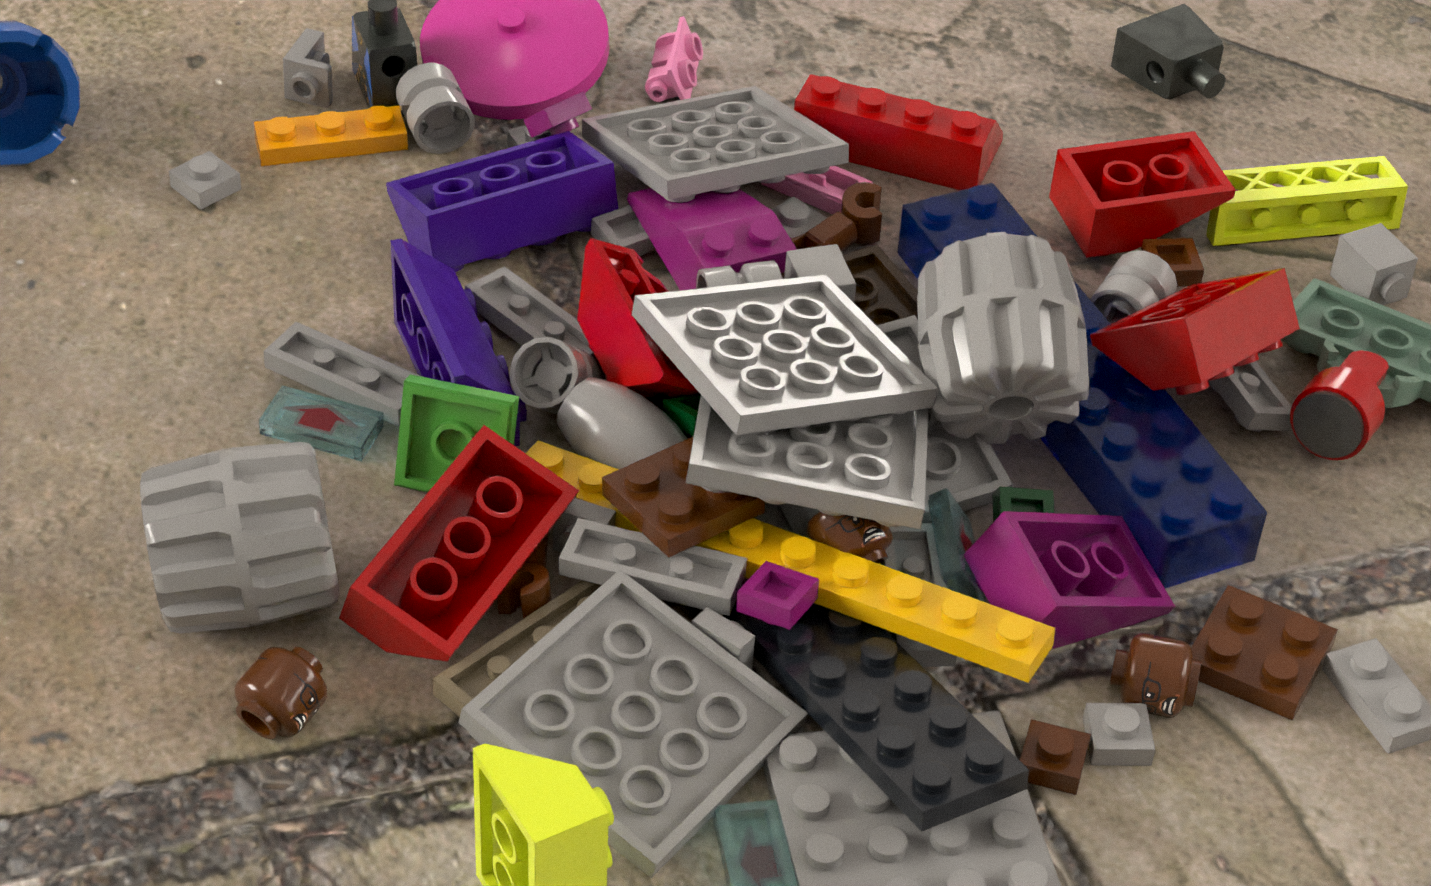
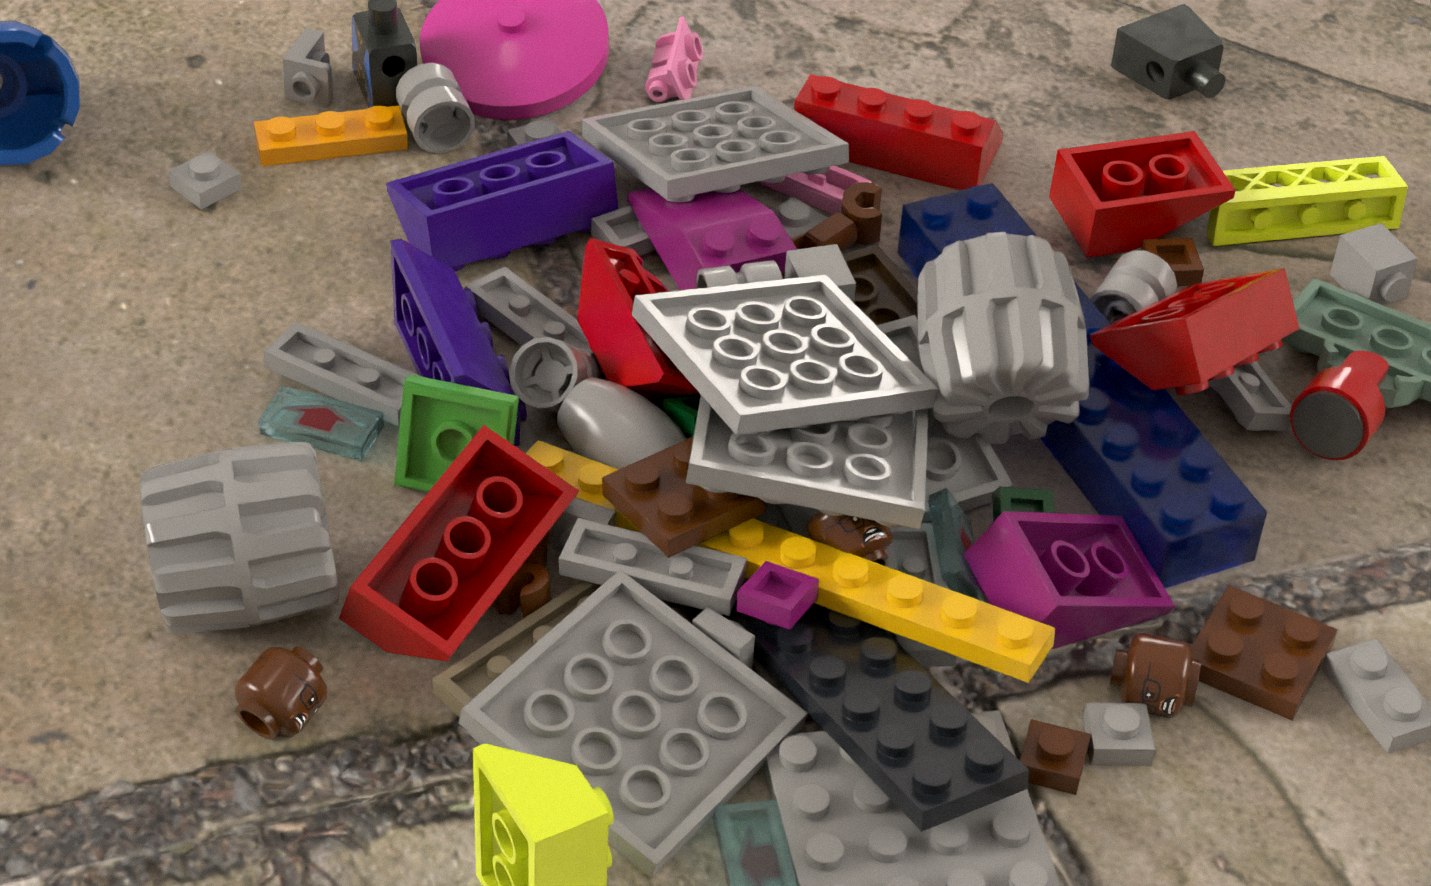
magenta plate [523,91,592,138] -> none

